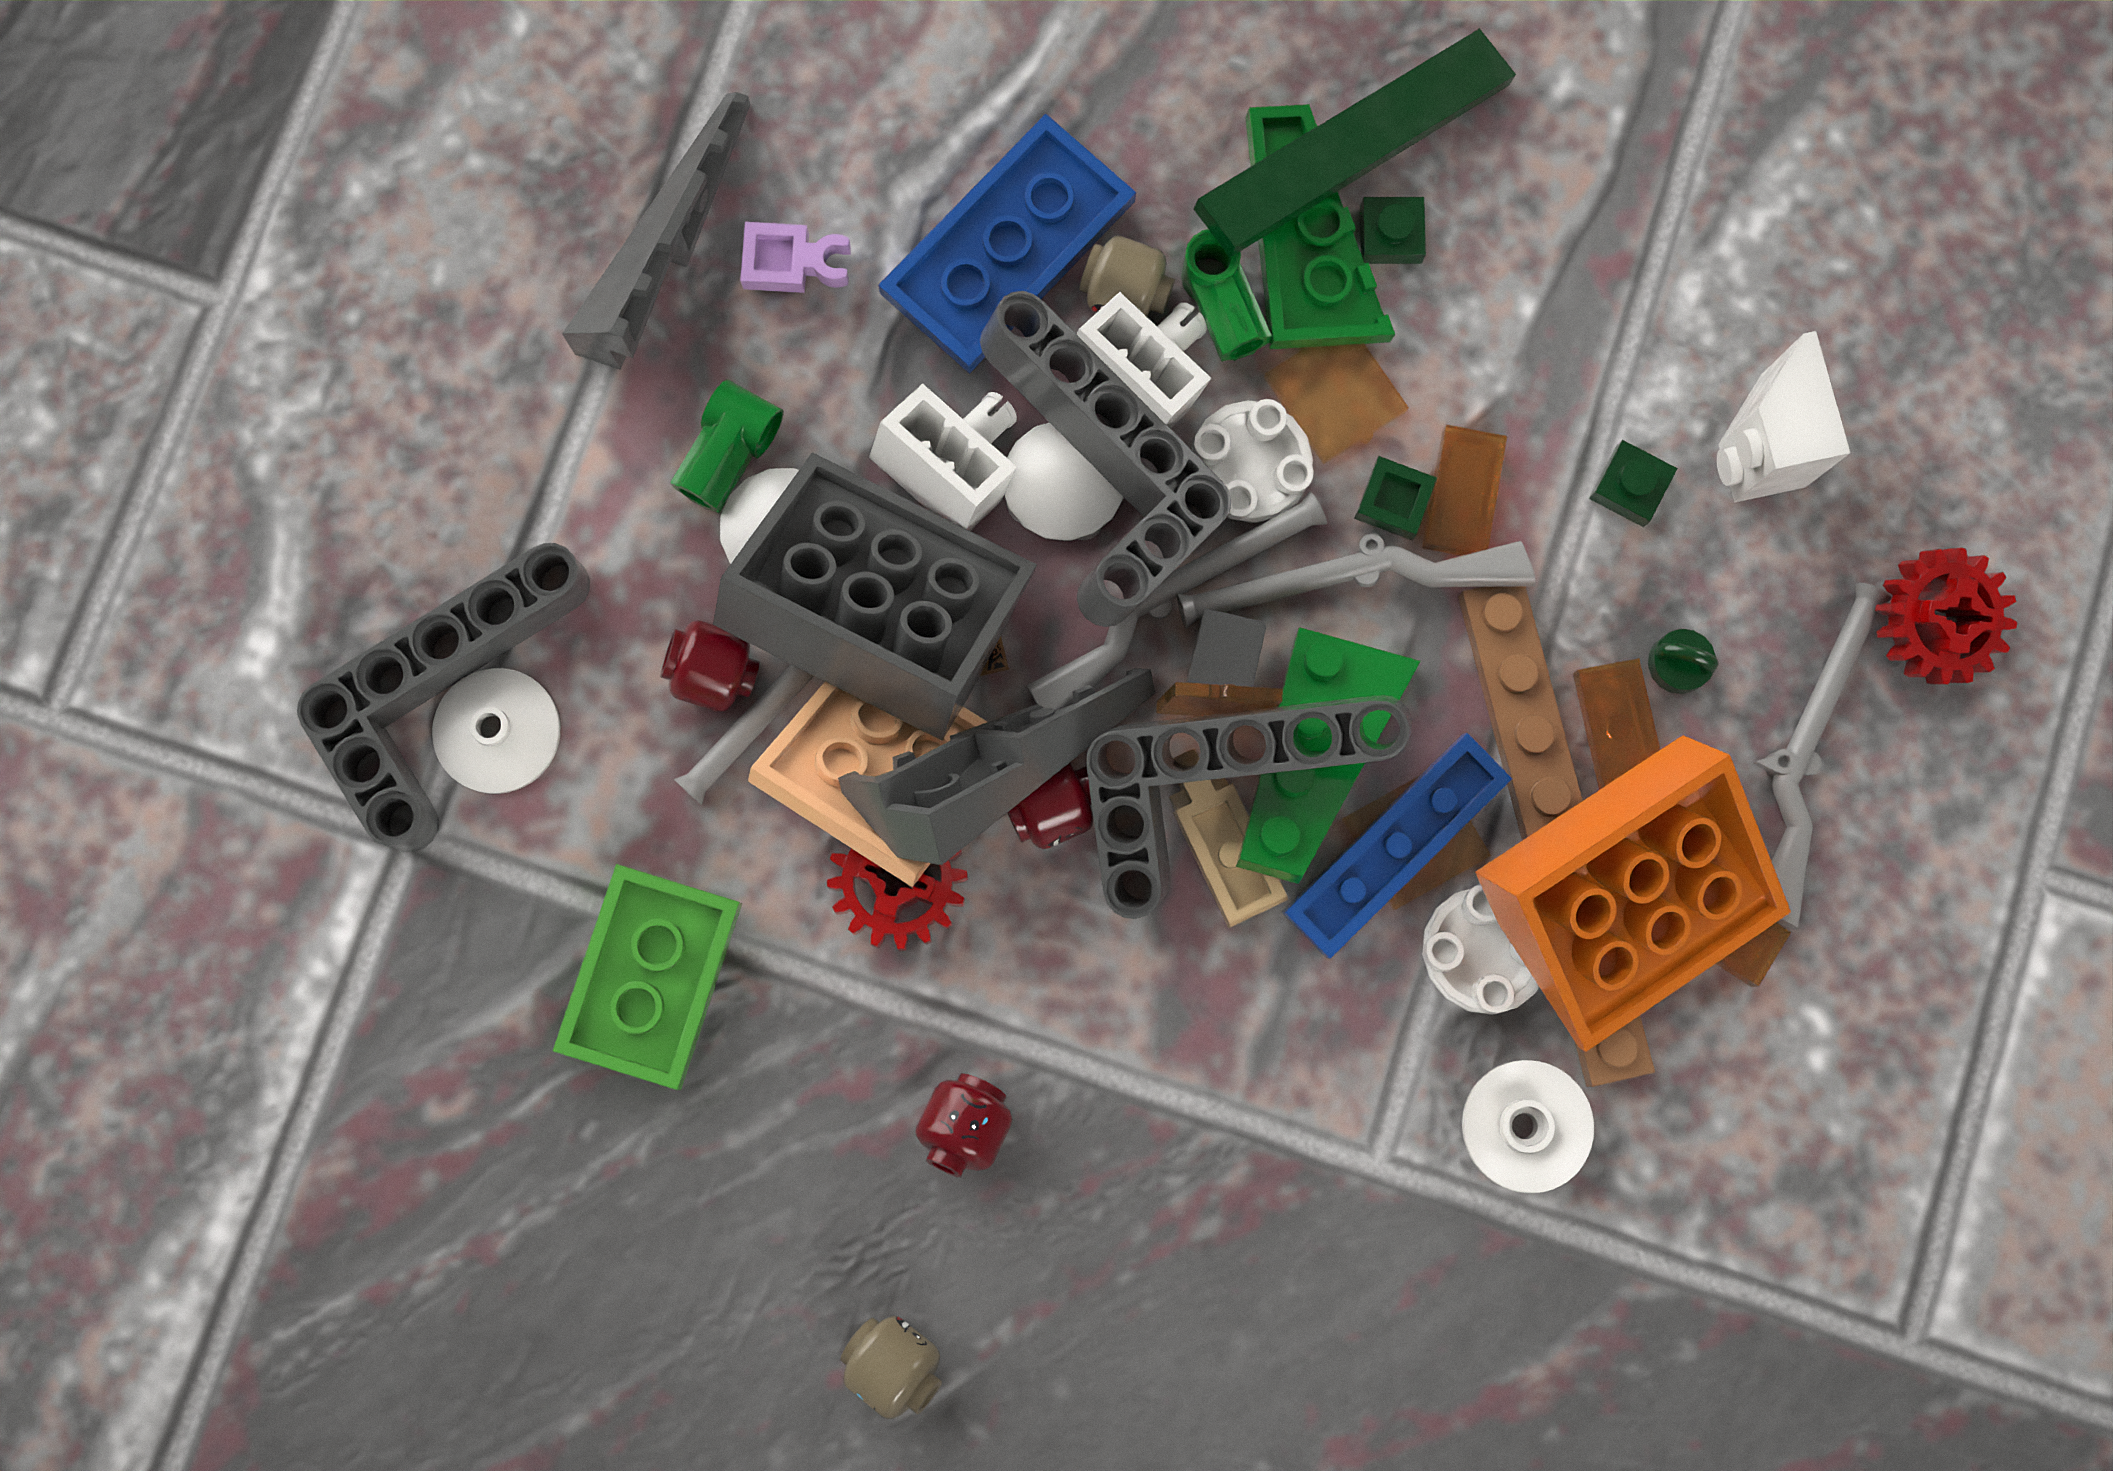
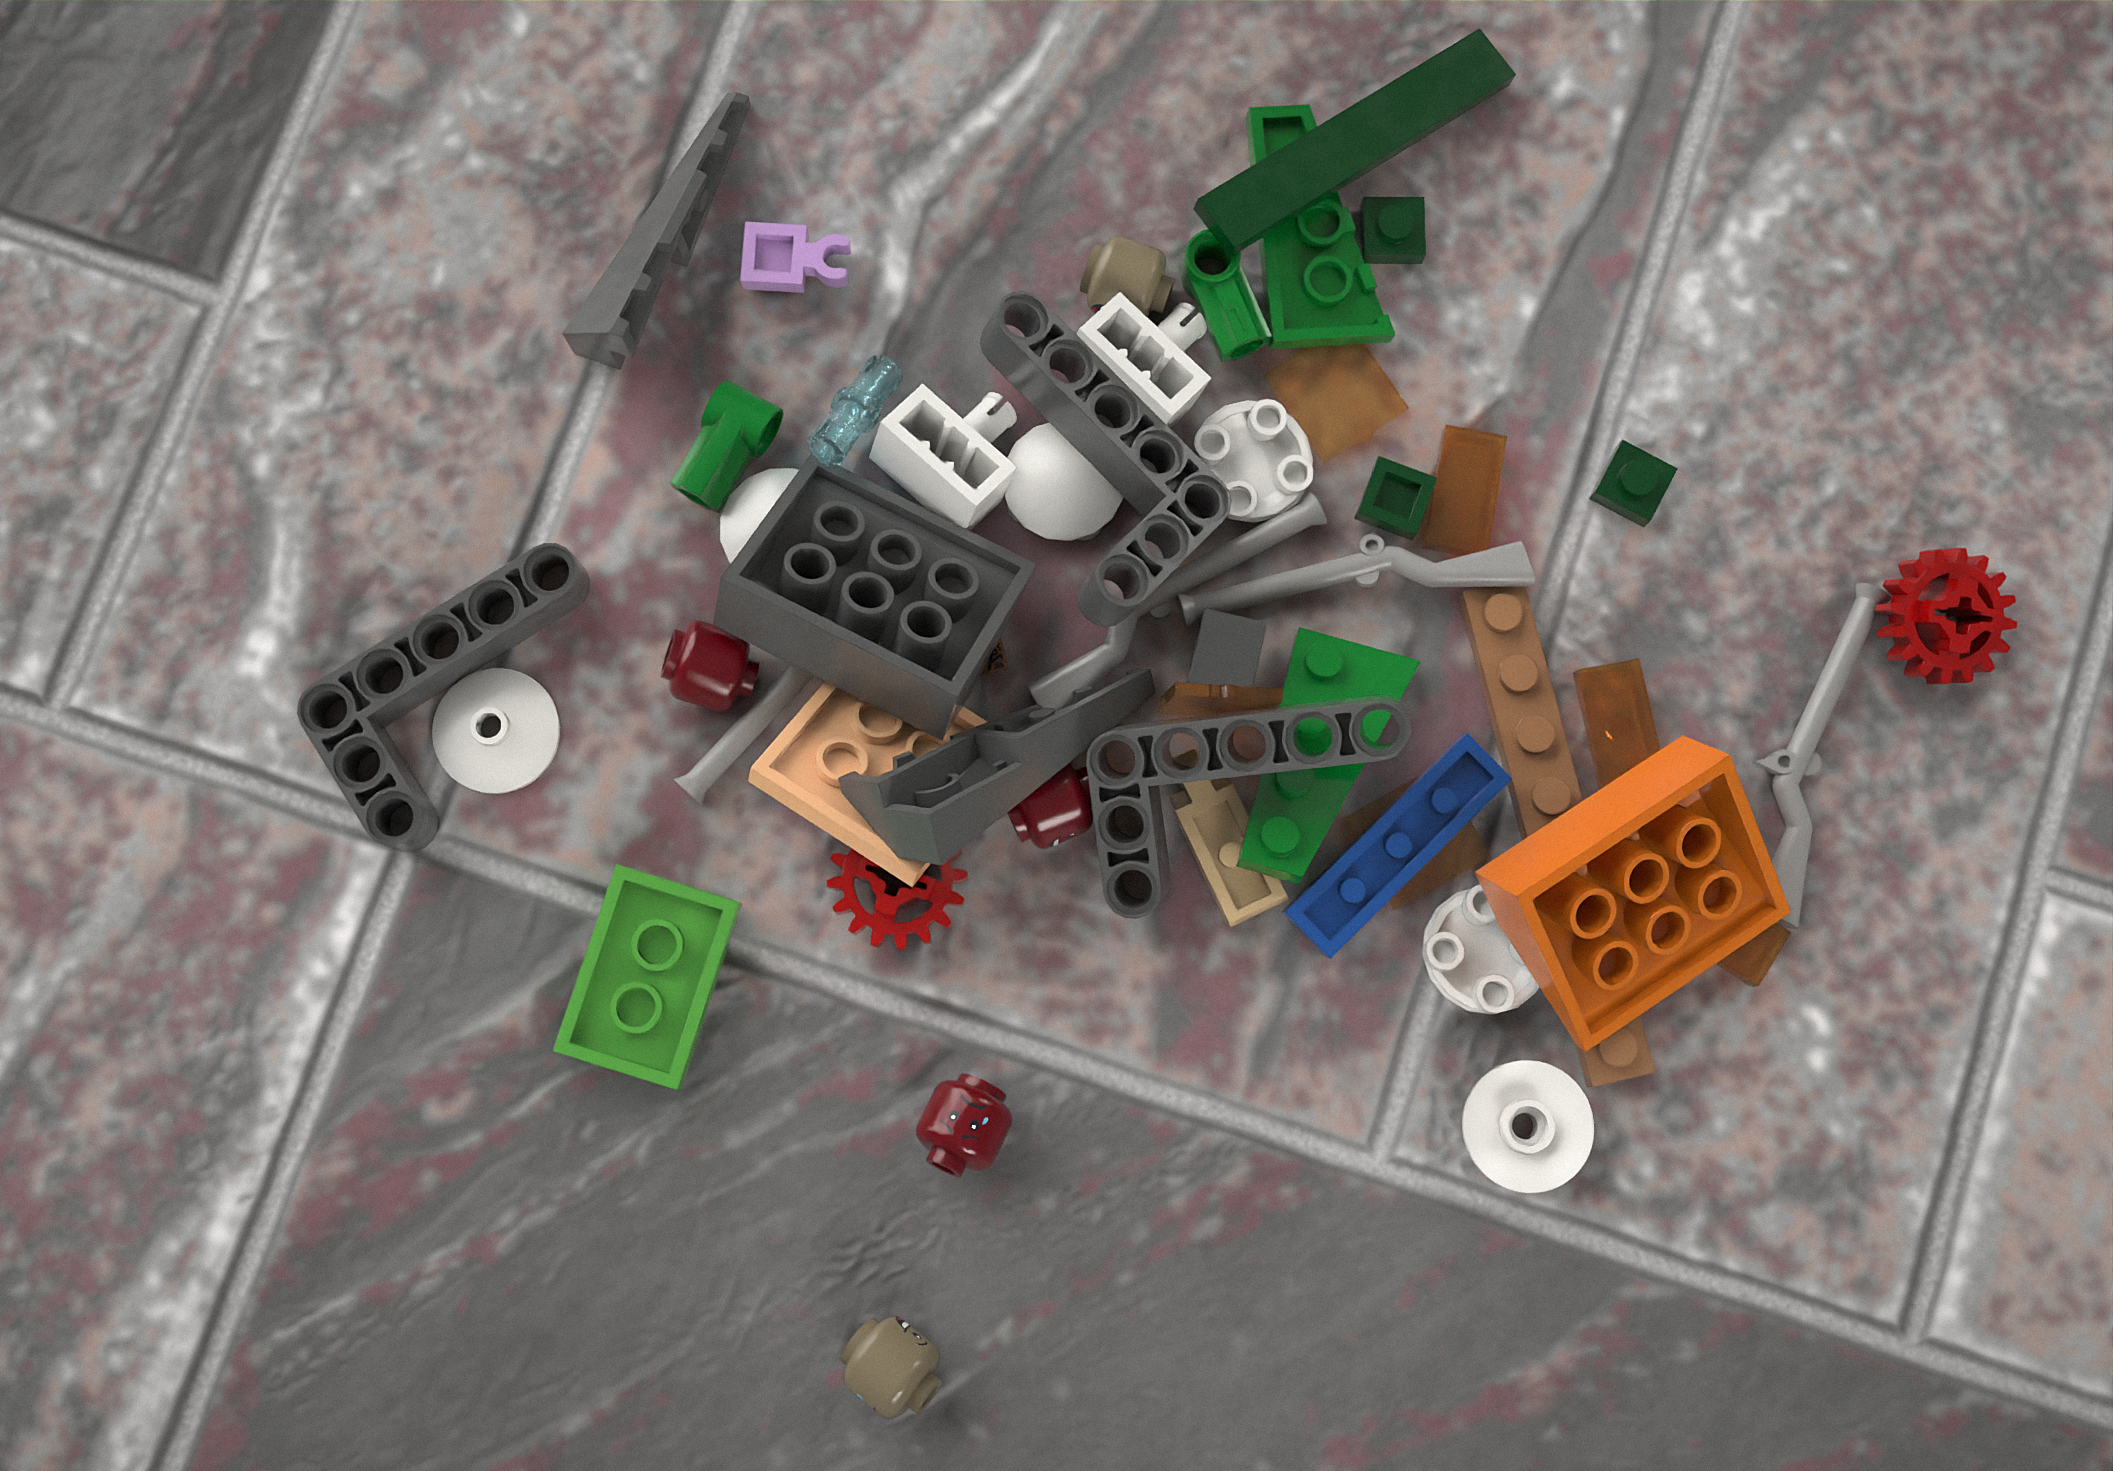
blue plate [878,114,1136,374] -> none
dark green tile [1648,629,1719,694] -> none
white slope [1717,331,1850,503] -> none
none -> clear light blue pin [807,355,903,466]

